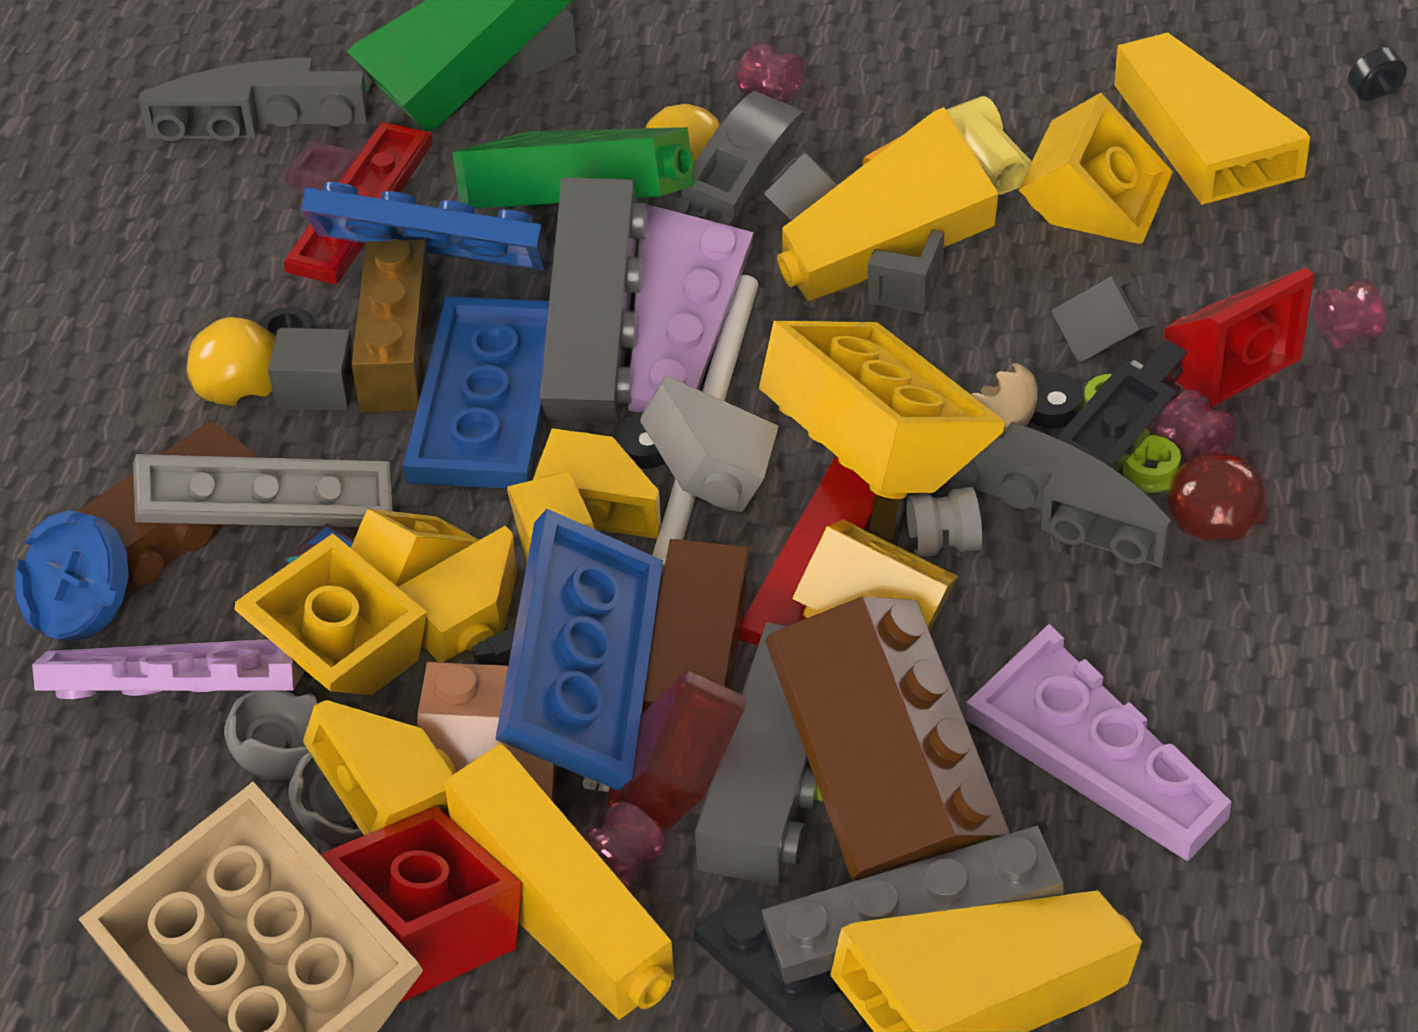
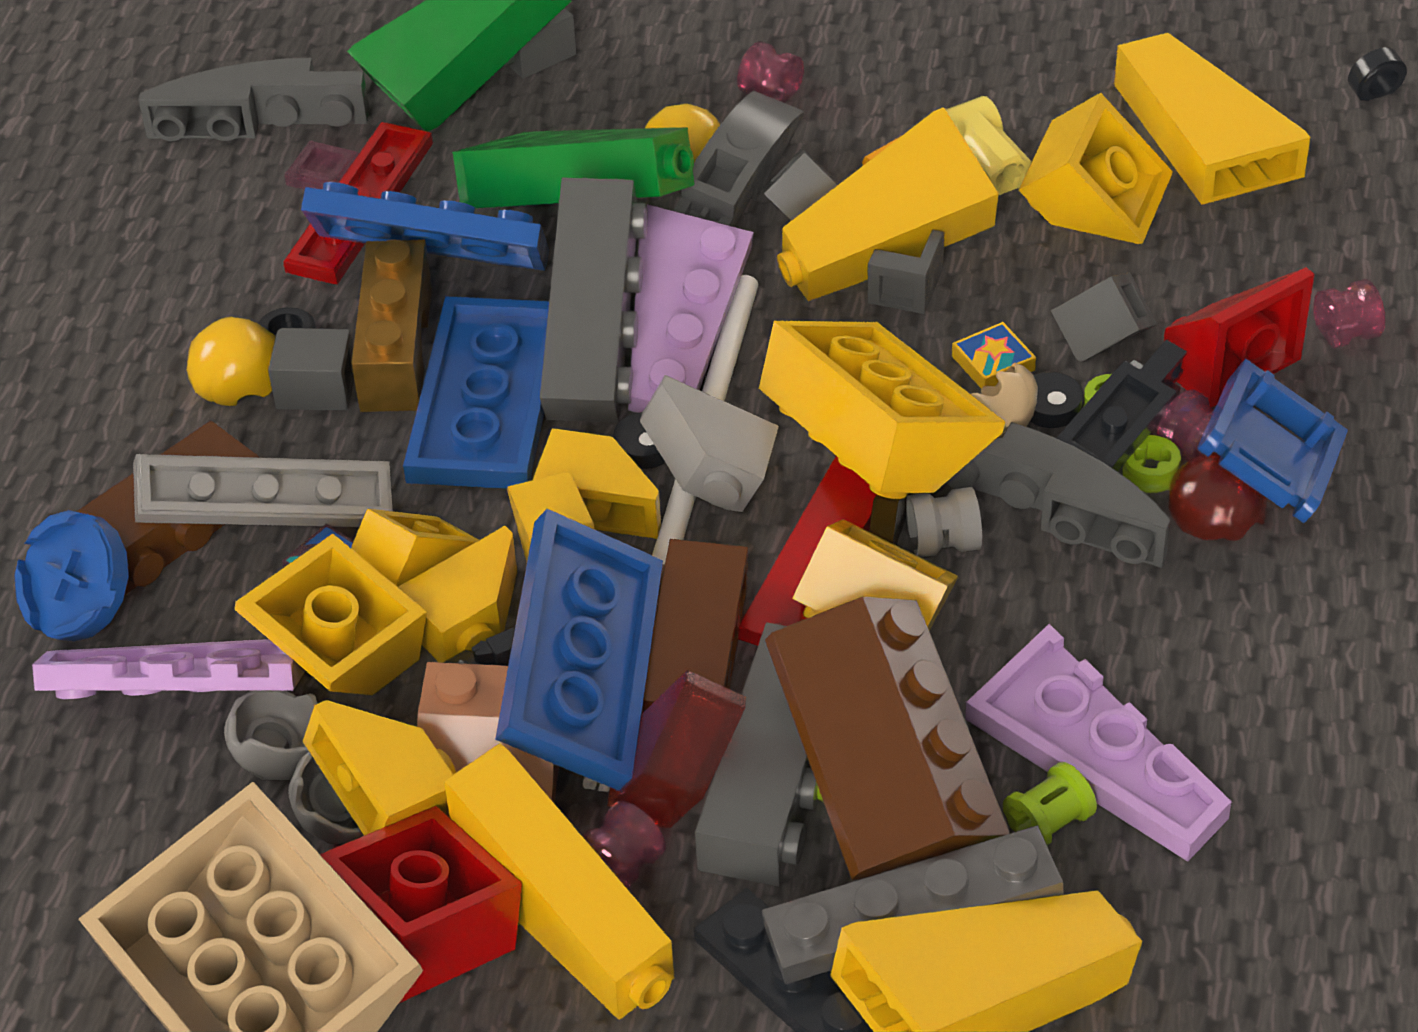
none -> tile [952,322,1036,389]
none -> lime bush [1003,762,1097,846]
none -> blue container [1197,358,1348,523]

